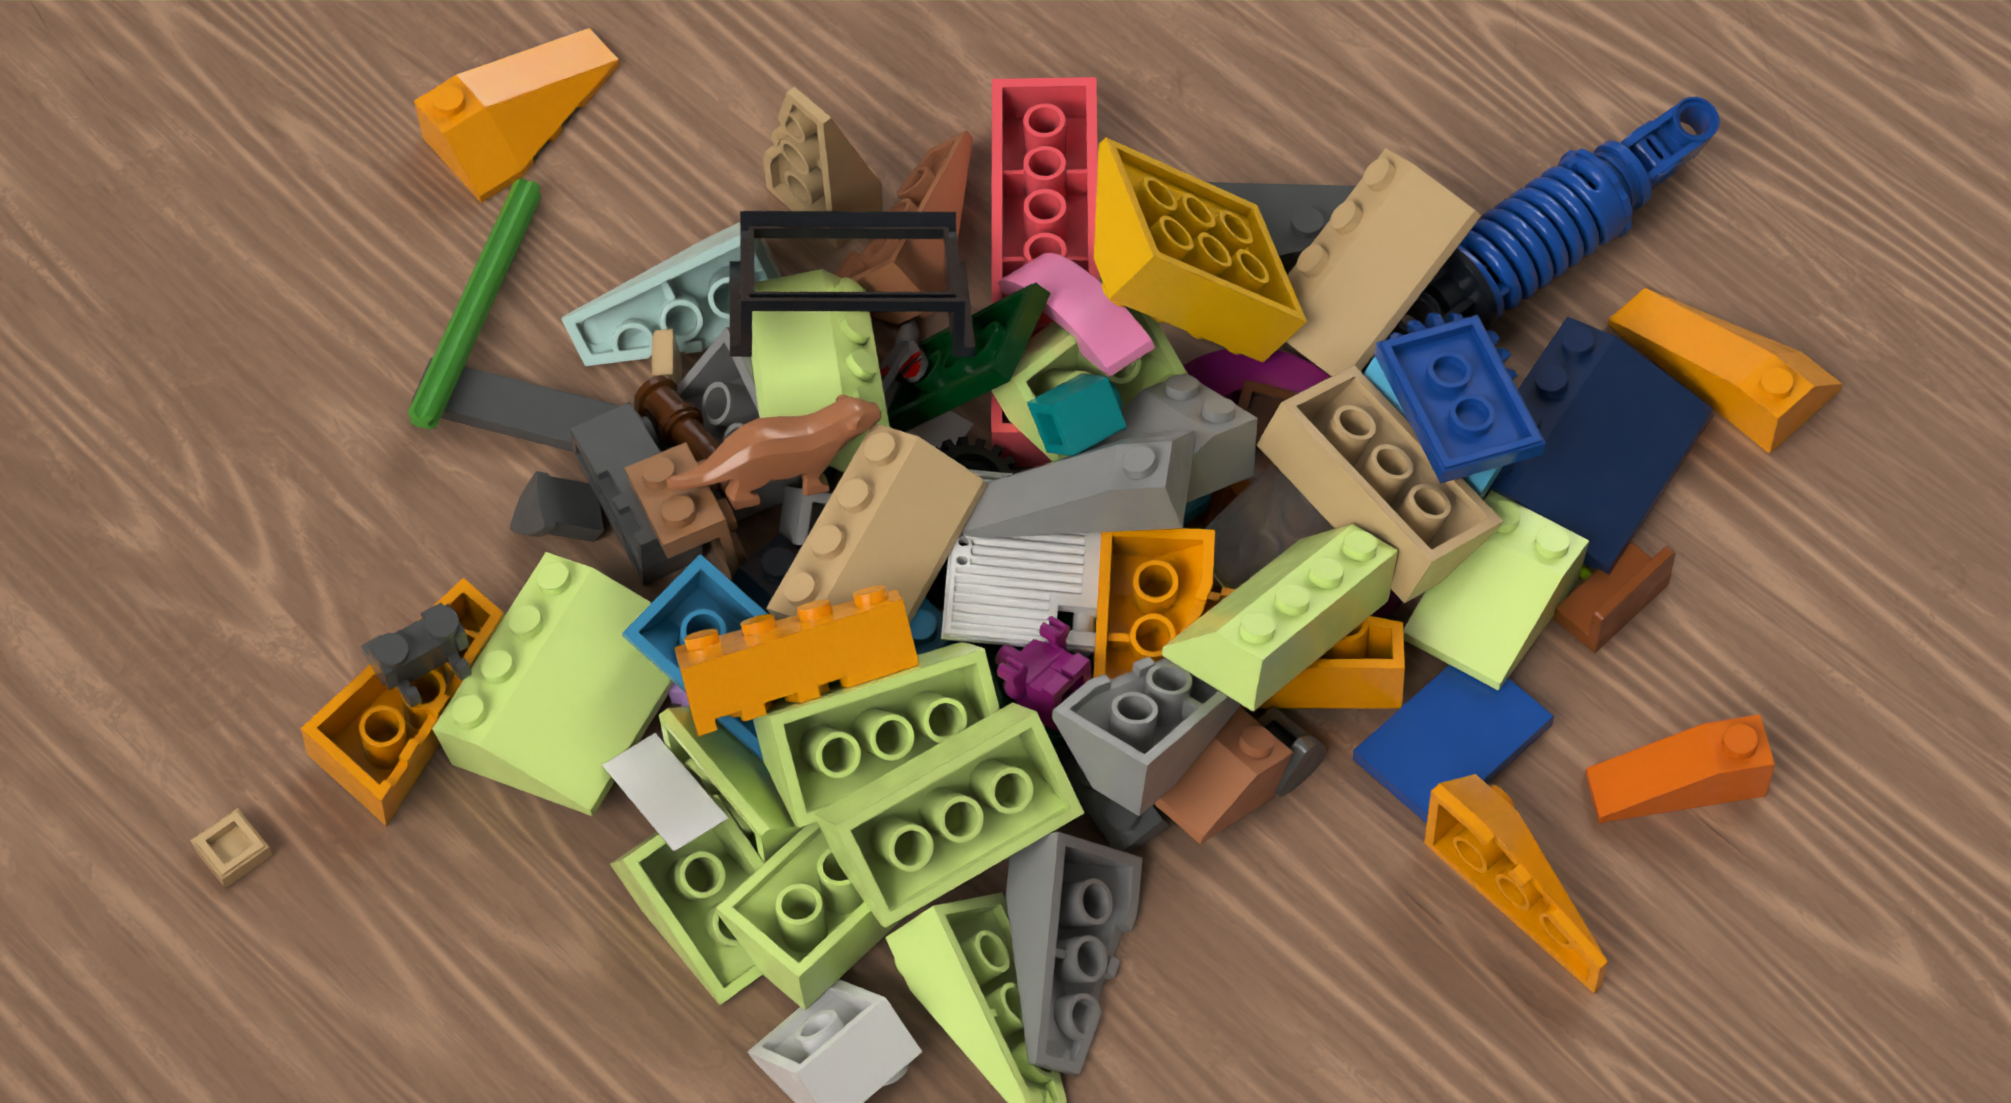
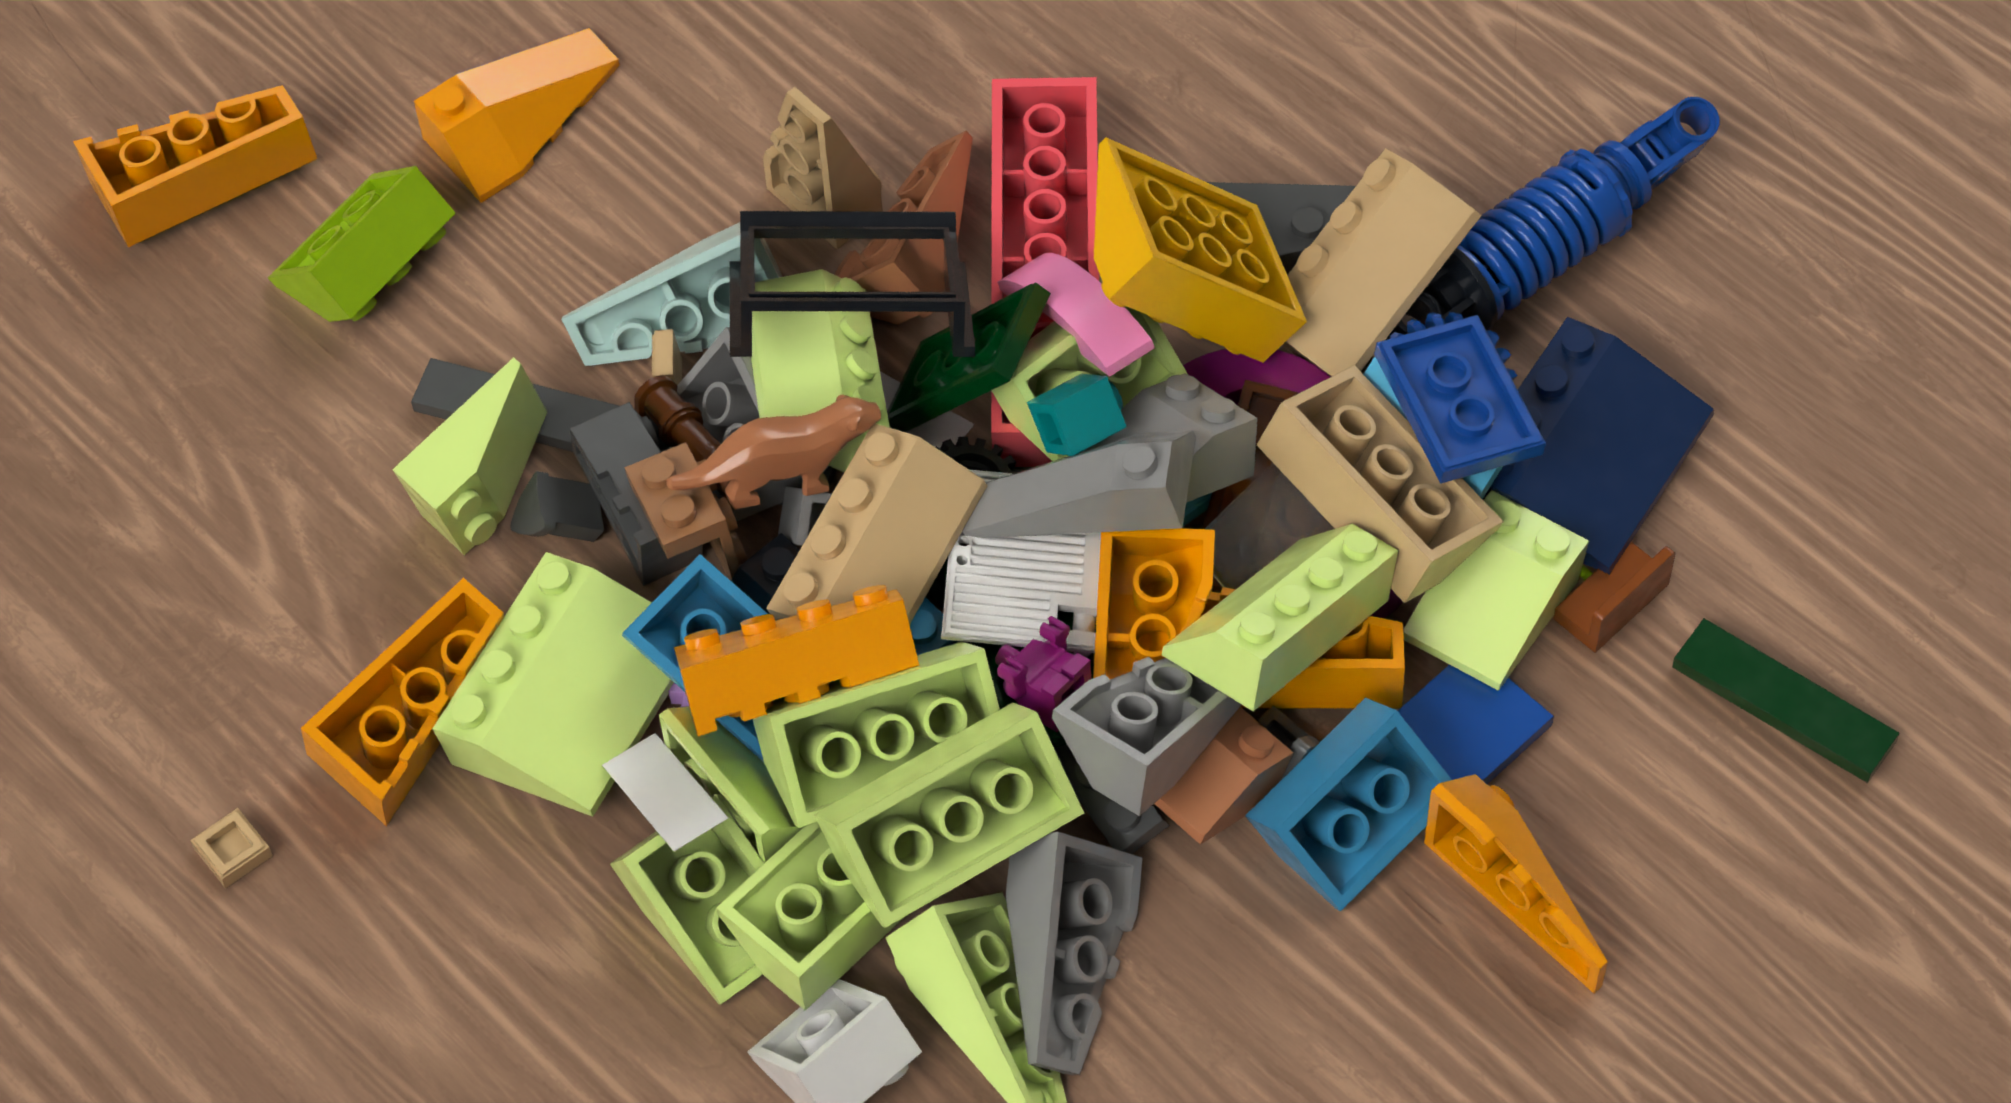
dark grey piece [361,602,472,708] -> none
bright green axle [408,178,541,430] -> none
light grey piece [879,320,928,393] -> none
orange slope [1585,714,1775,823] -> none
light orange wedge [1608,288,1843,454] -> none
none -> light orange wedge [73,85,318,248]
none -> lime slope [268,166,456,322]
none -> yellowish green slope [392,357,547,555]
none -> dark azure slope [1245,698,1452,911]
none -> dark green tile [1672,618,1900,783]

